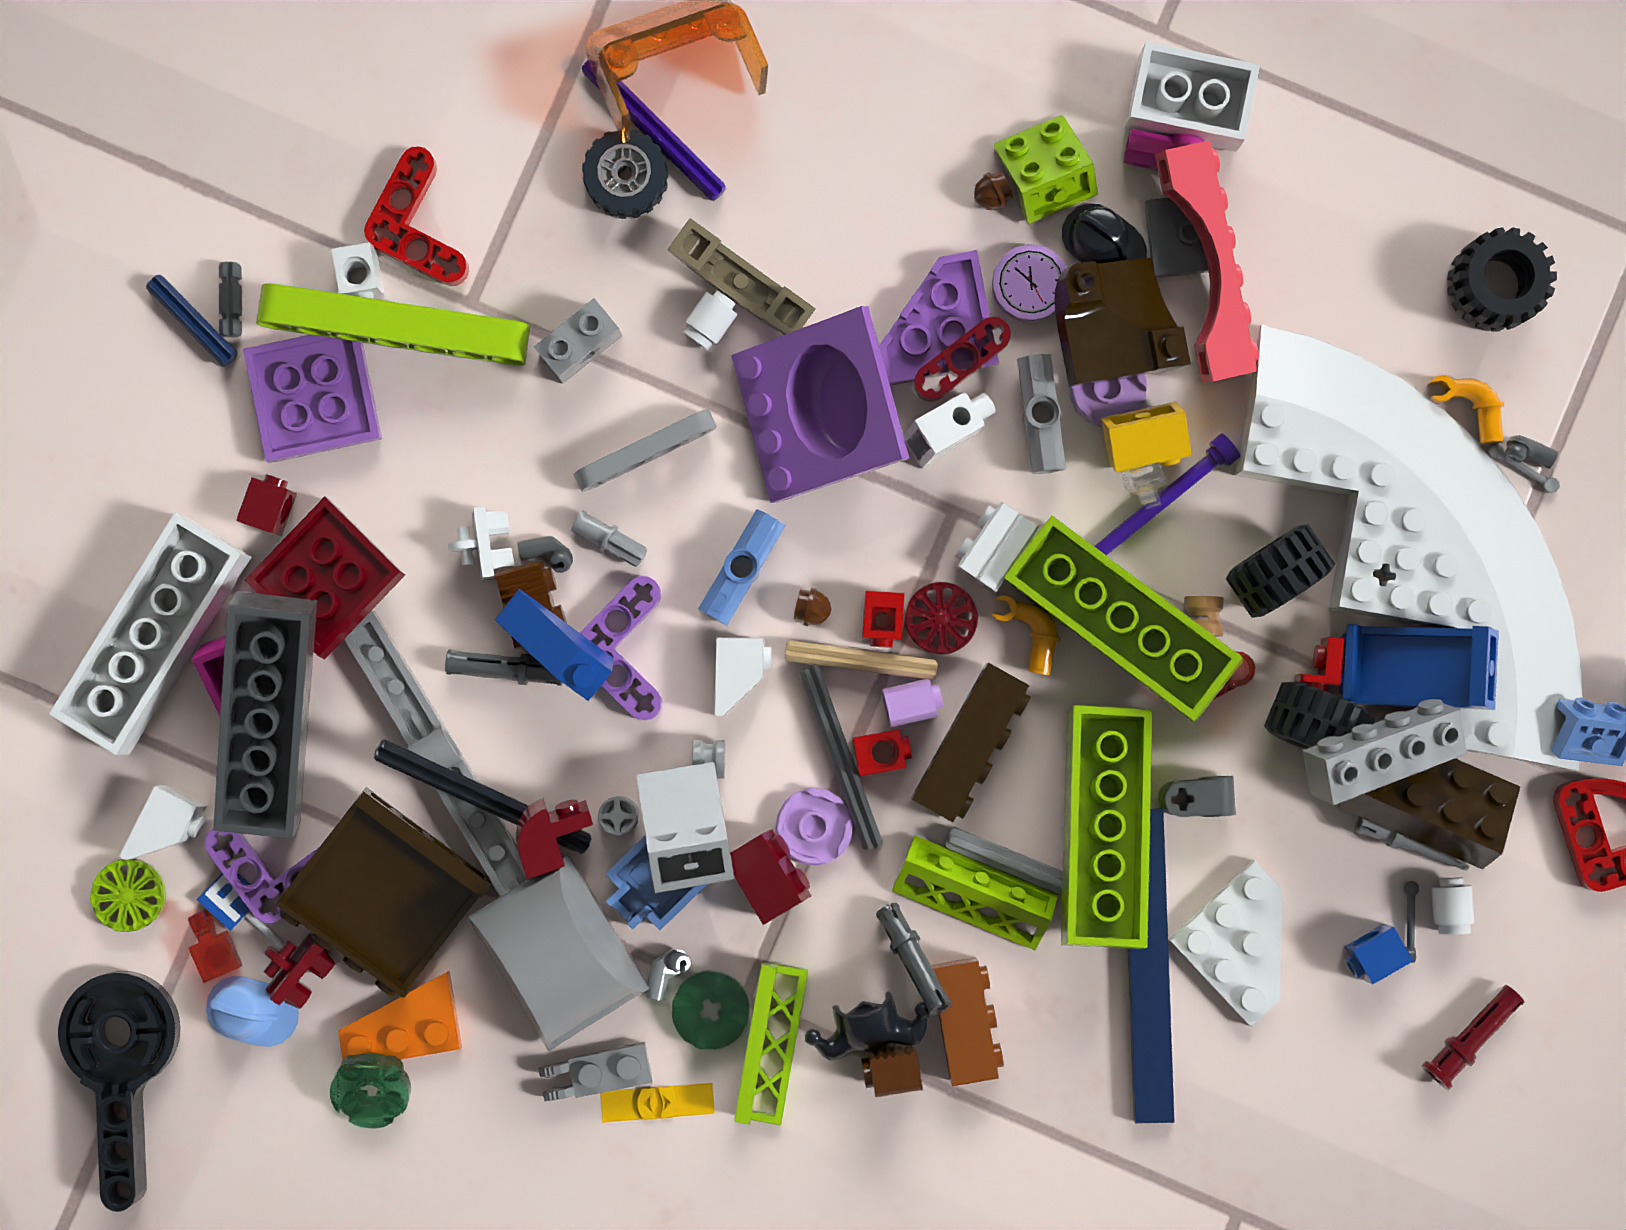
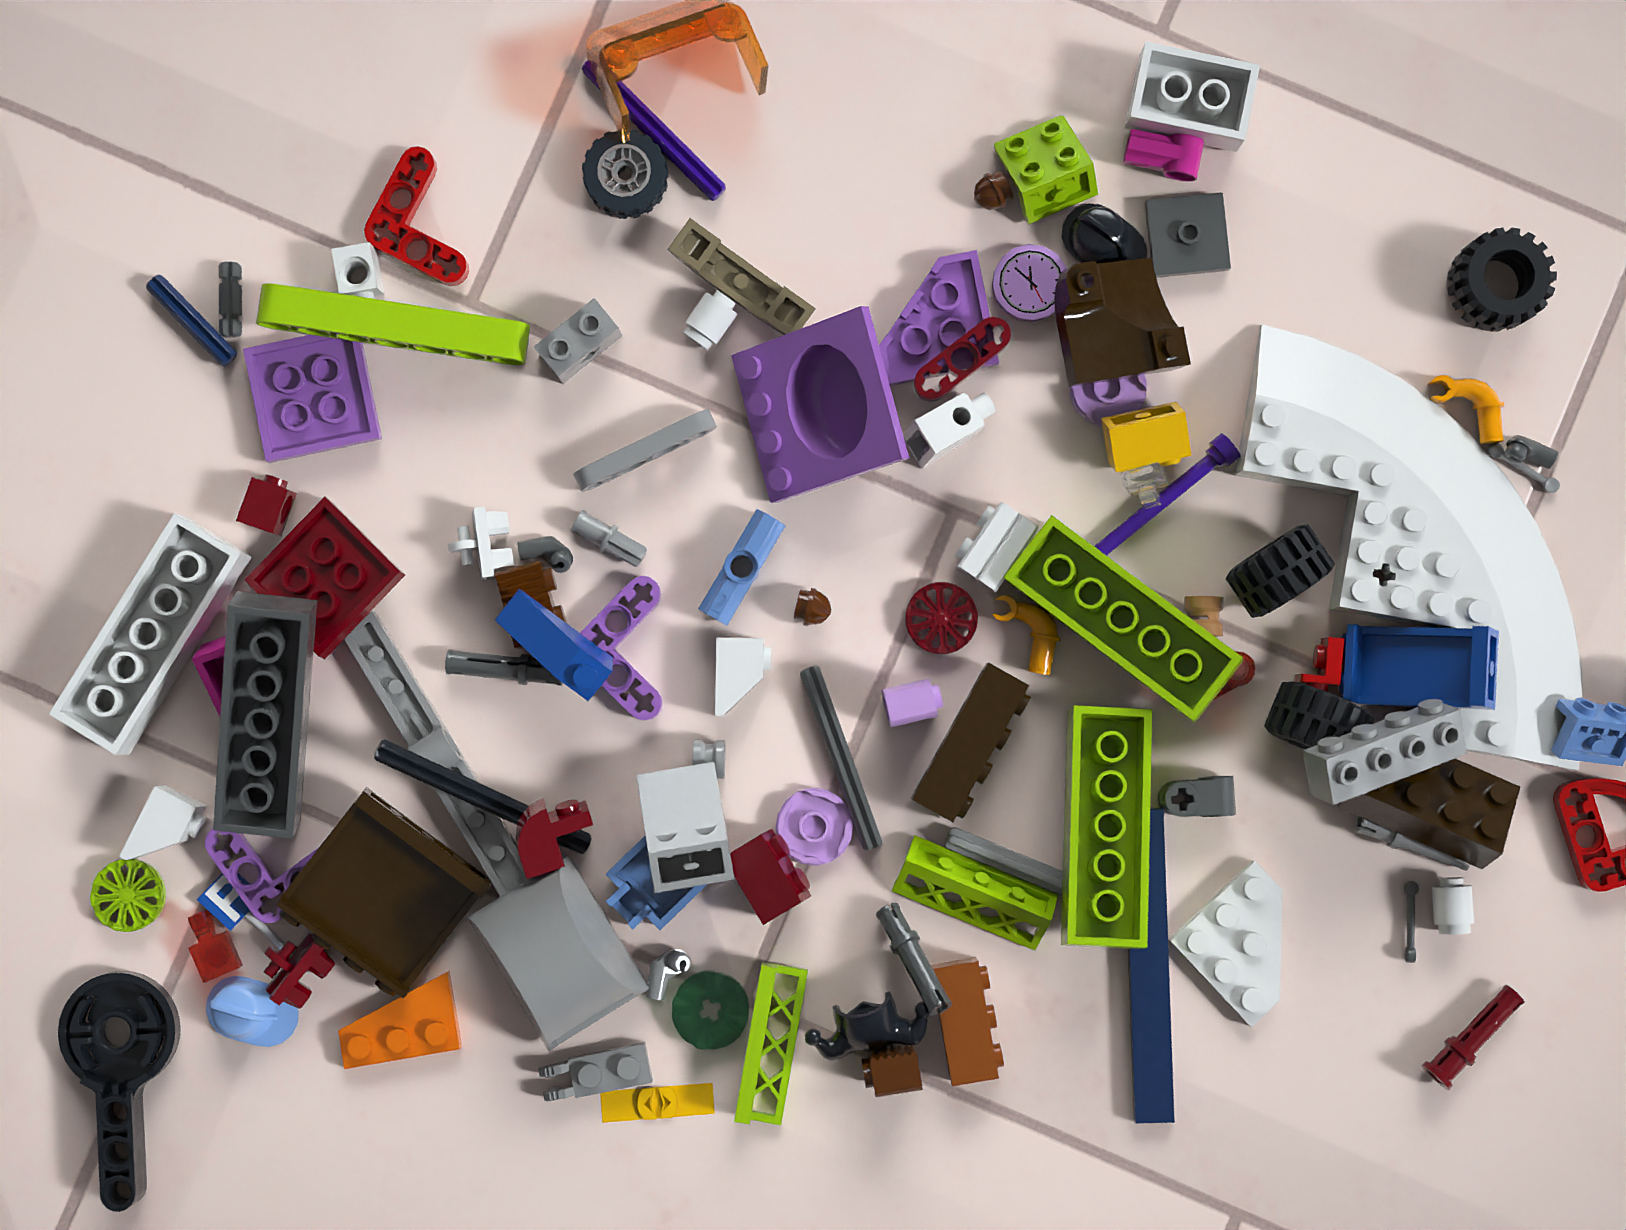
clear green plate [330,1053,411,1129] -> none
light grey wheel [598,796,639,836] -> none
tan axle [785,640,938,681] -> none
red brick [852,729,912,776] -> none
red brick [862,591,905,648] -> none
light grey piece [1017,354,1066,474] -> none
coral arch [1155,140,1259,383] -> none
blue brick [1344,923,1413,984] -> none

